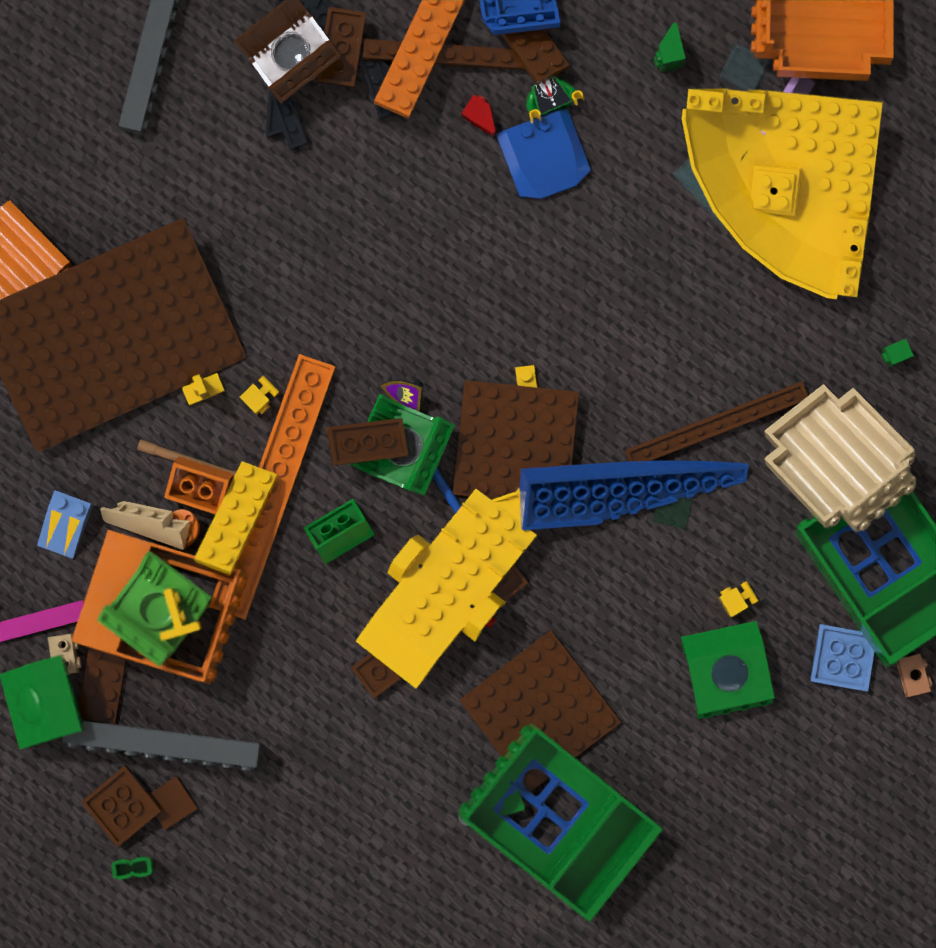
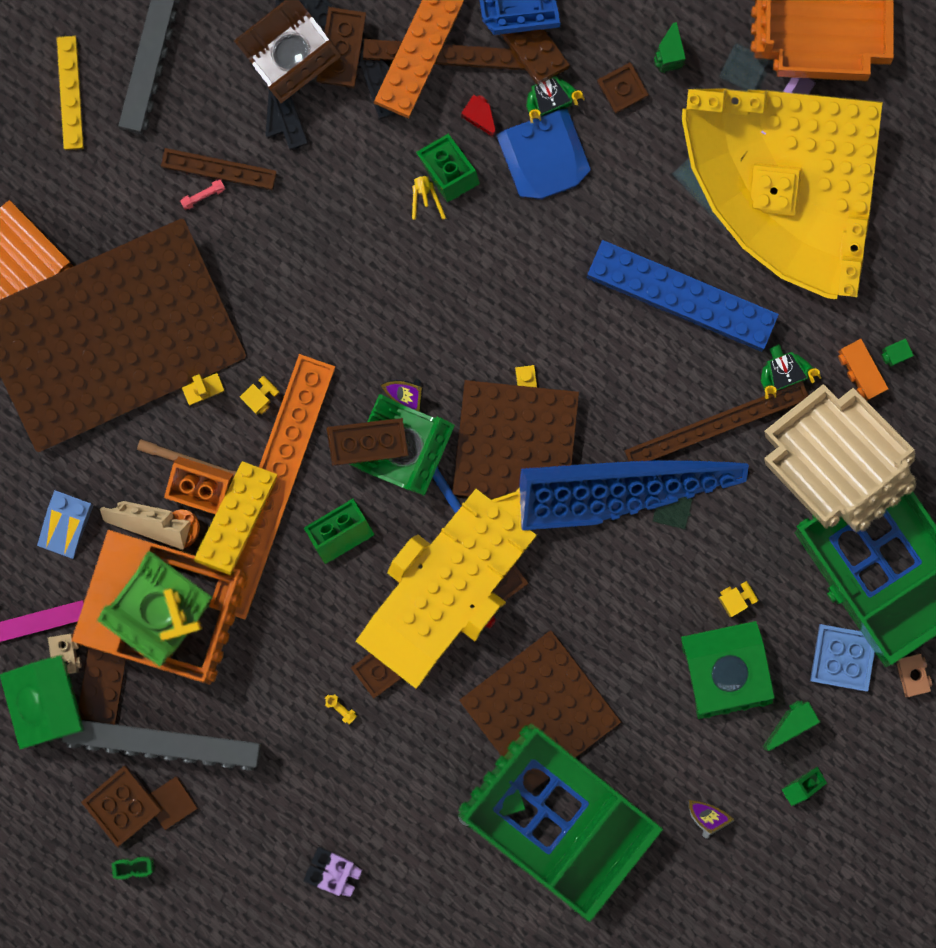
none -> yellow plate [57,36,84,150]
none -> reddish brown plate [161,148,277,190]
none -> coral bar [180,180,226,210]
none -> lavender hips [303,845,362,897]
none -> yellow bar [325,694,357,725]
none -> yellow plant [412,176,446,220]
none -> green slope [416,134,480,203]
none -> blue brick [586,240,779,352]
none -> reddish brown plate [597,62,648,114]
none -> shield [689,800,734,838]
none -> torso [761,345,821,399]
none -> green slope [763,700,820,751]
none -> green slope [782,767,827,806]
none -> green brick [826,575,859,604]
none -> orange brick [838,339,888,401]

